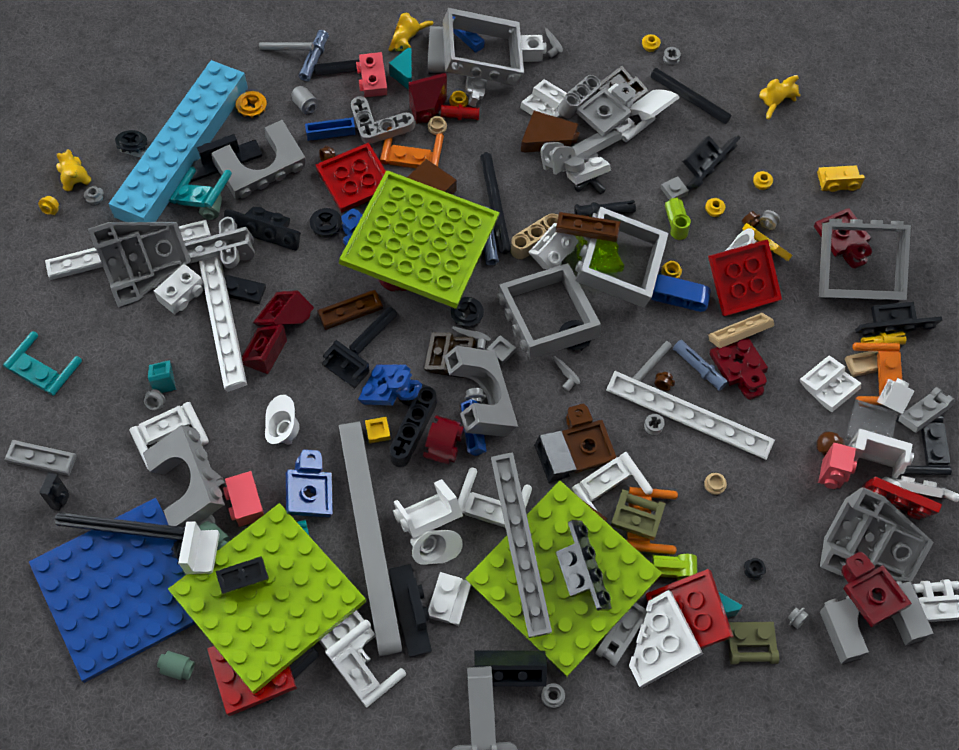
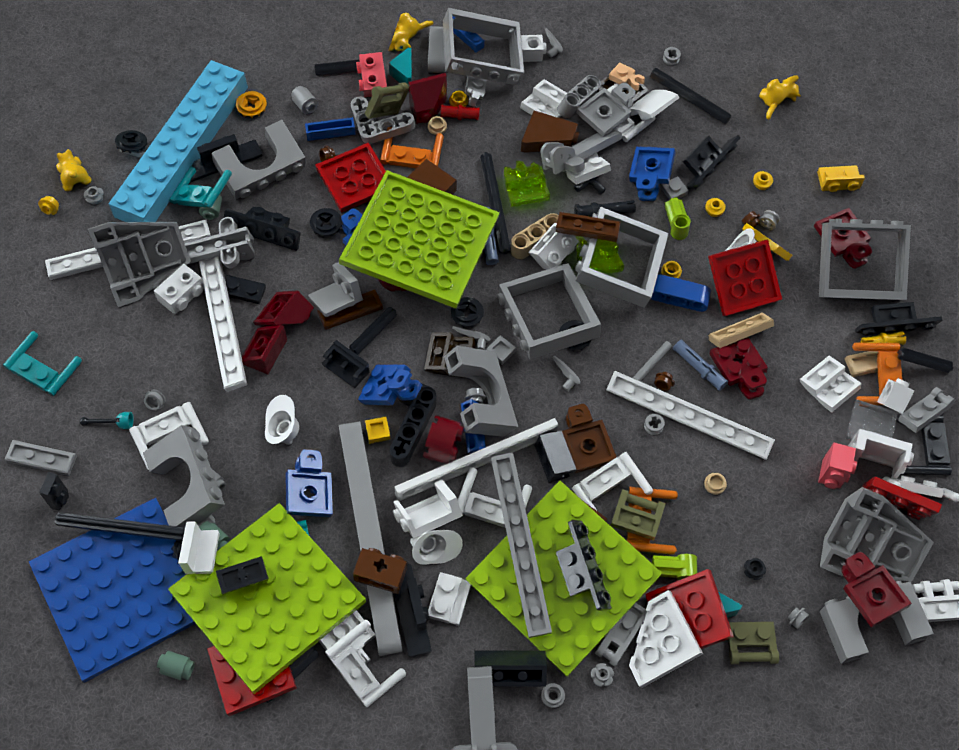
teal slope [148,360,176,393] -> none
coral brick [223,471,264,527] -> none
light grey bar [259,42,314,50] -> none
sand blue pin [298,30,329,81] -> none
yellow plate [642,34,661,52] -> none
reddish brown piece [816,432,845,456] -> none
none -> hinge [79,412,134,429]
none -> light grey bracket [308,262,363,317]
none -> reddish brown brick [353,548,407,594]
none -> olive plate [364,82,409,119]
none -> white tile [395,418,558,501]
none -> clear neon green plate [504,161,550,207]
none -> light grey plate [591,663,614,687]
none -> light nougat plate [609,62,645,91]
none -> blue plate [629,147,675,201]
none -> black axle [897,347,954,373]

